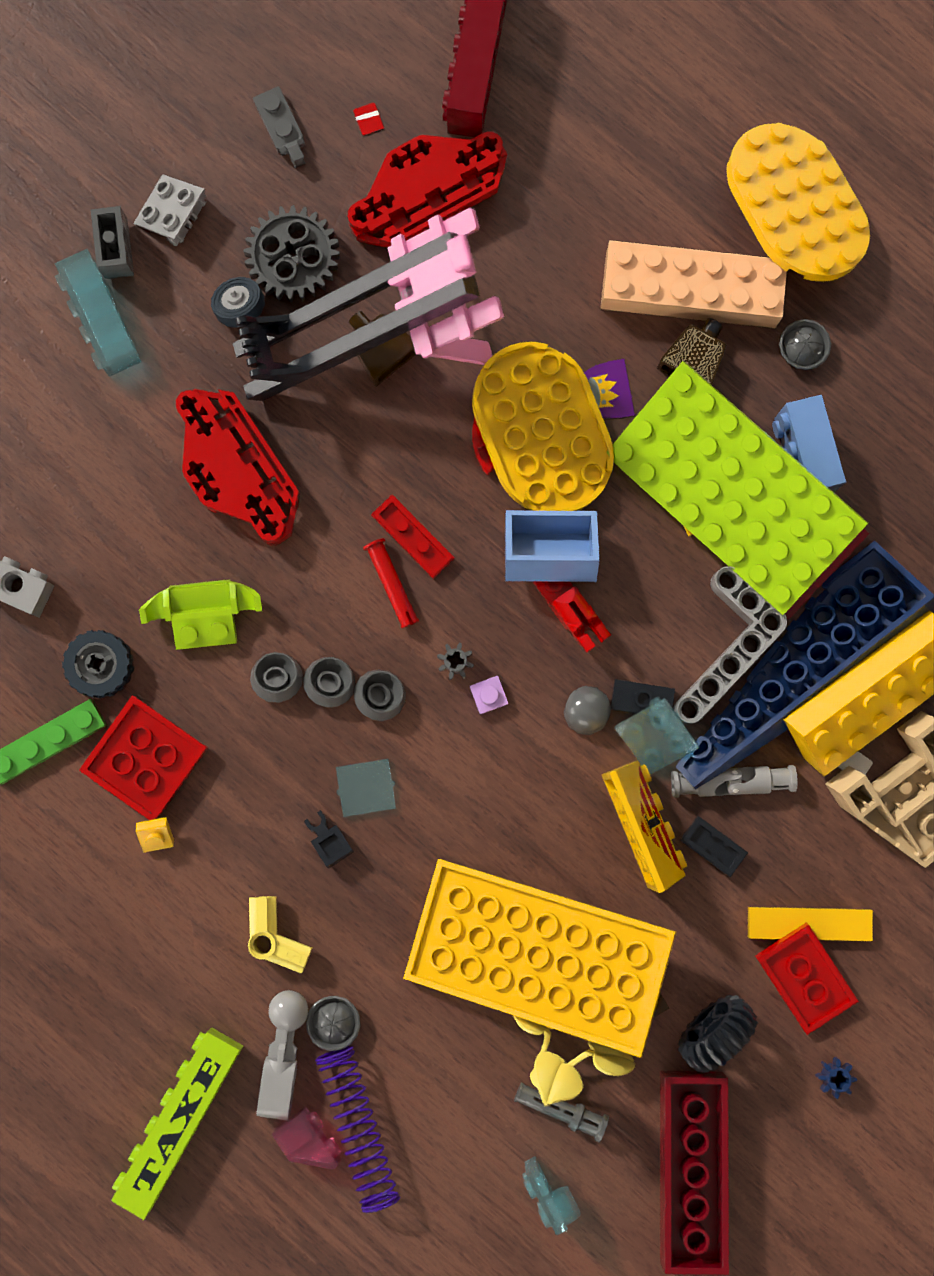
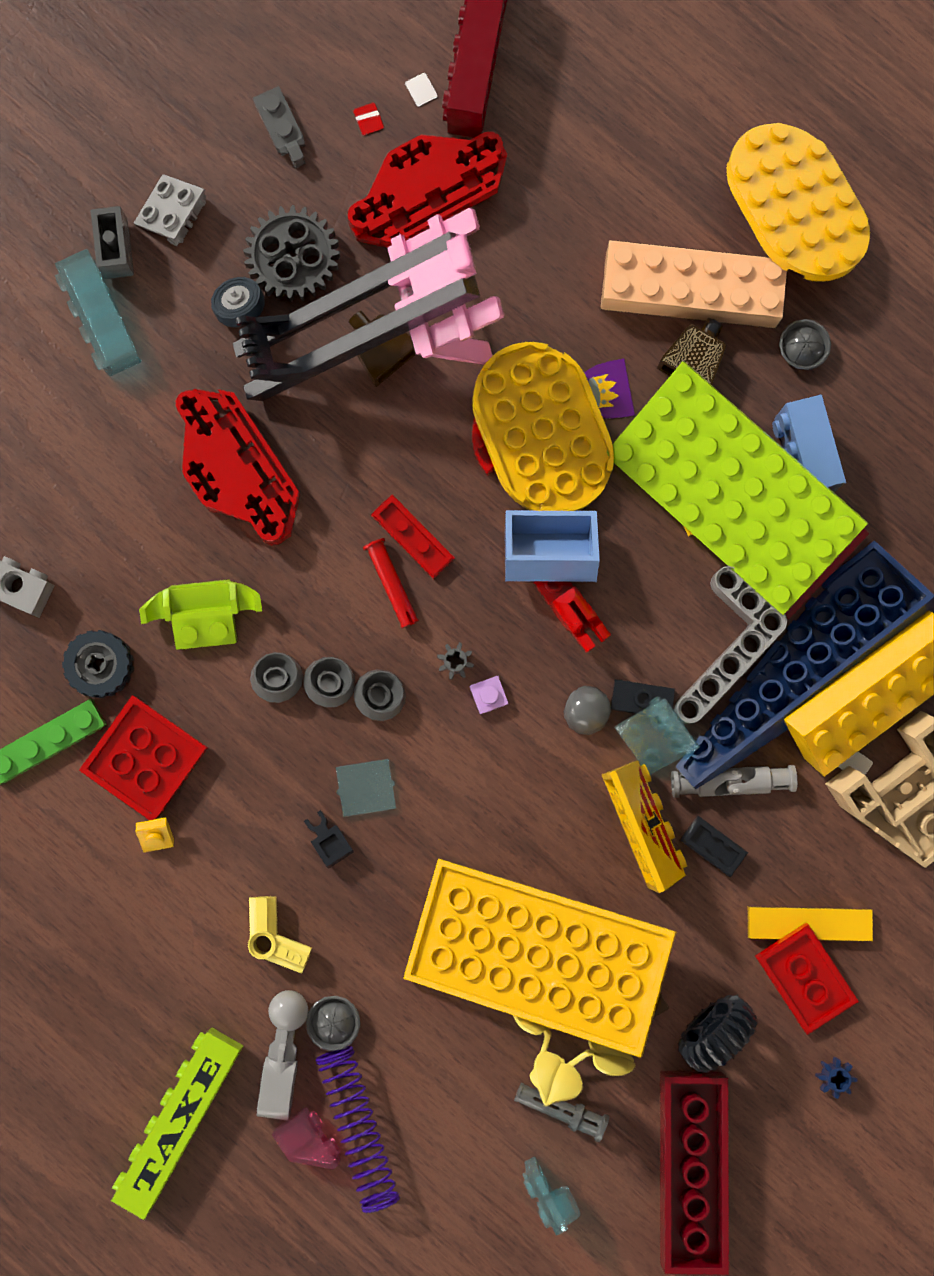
none -> white sticker [405,73,438,106]

